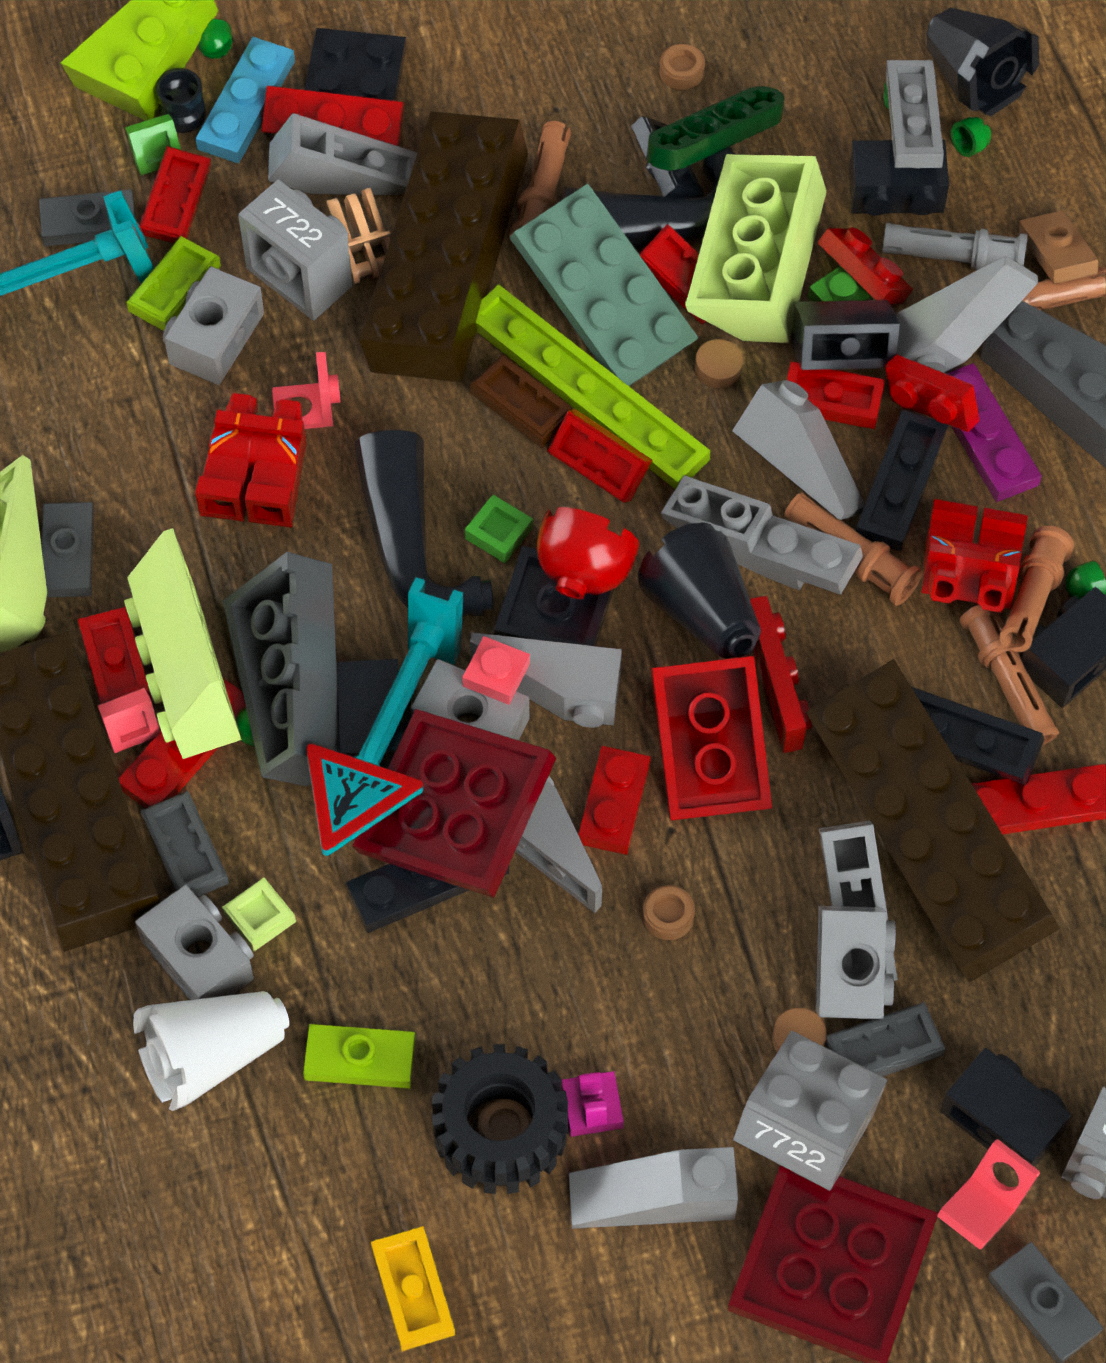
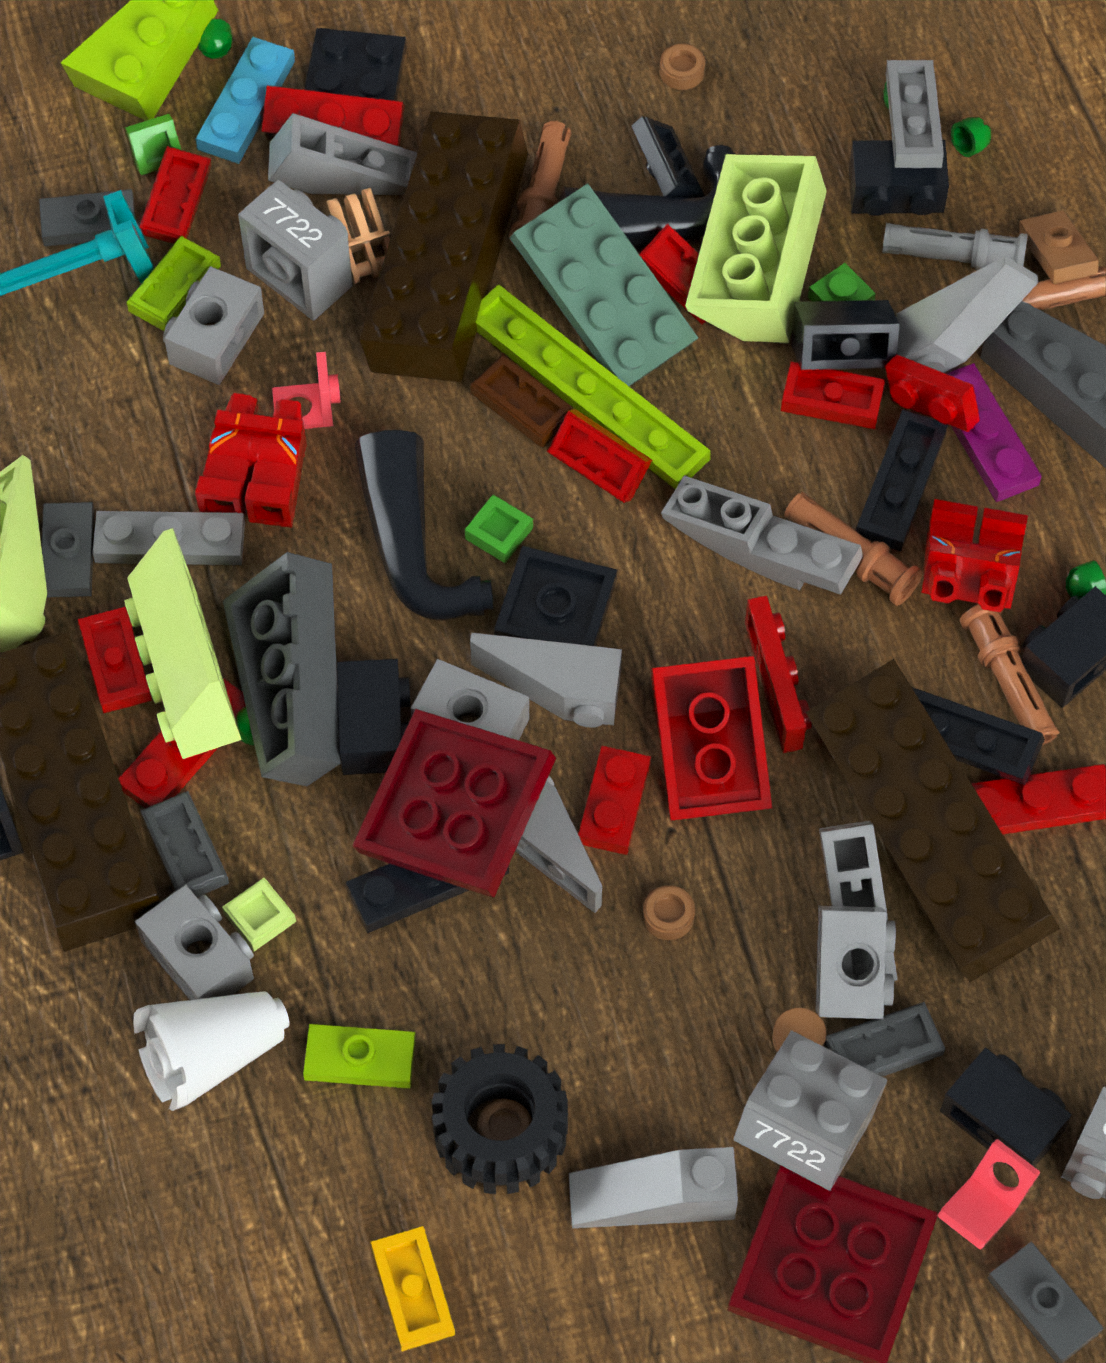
coral plate [97,688,161,754] -> none
black wheel [156,68,206,133] -> none
teal piece [307,577,463,856] -> none
coral plate [462,636,530,705] -> none
red cylinder [536,507,640,599] -> none
dark pink tile [561,1071,624,1137] -> none
black cone [638,522,761,659] -> none
dark green beam [647,86,785,171] -> none
medium nougat tile [694,339,743,388] -> none
light grey slope [732,380,865,520] -> none
red plate [817,227,913,304] -> none
black cone [926,7,1039,116] -> none
nougat pin [999,526,1075,652] -> none
none -> light grey plate [93,511,245,565]

